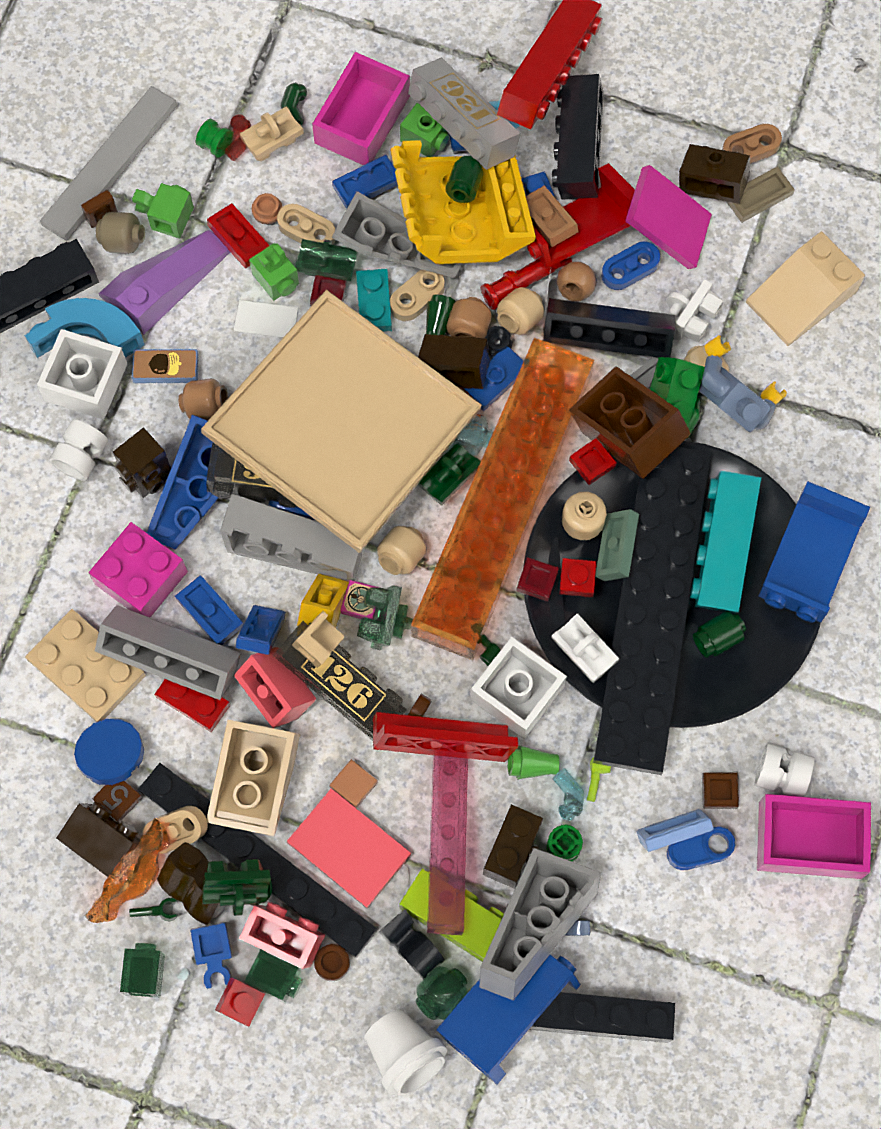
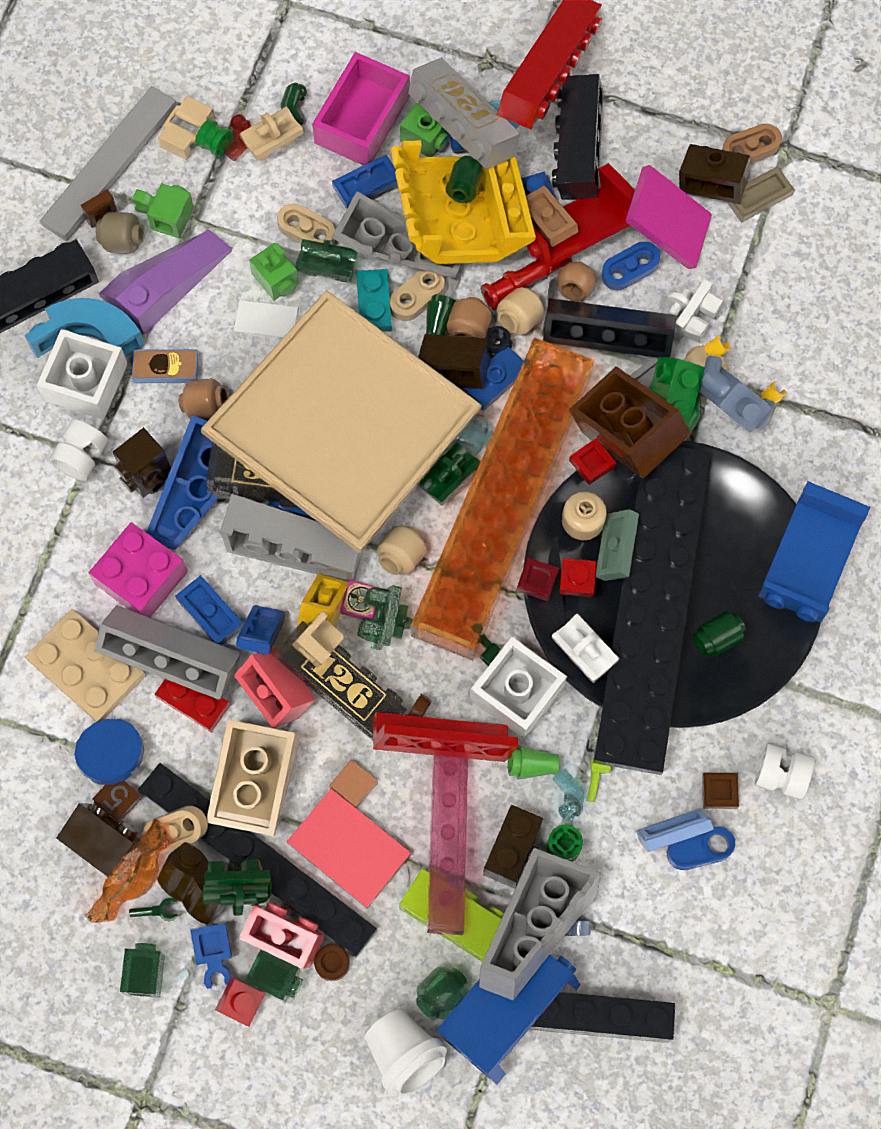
red plate [207,203,270,269] -> none
nougat plate [251,193,282,224] -> none
dark red tile [310,273,347,306] -> none
black leg [379,910,445,980] -> none
teal wedge [690,471,761,614] -> none
tan slope [746,231,865,346] -> none
dark pink piece [757,794,871,879] -> none
none -> tan piece [158,96,215,160]

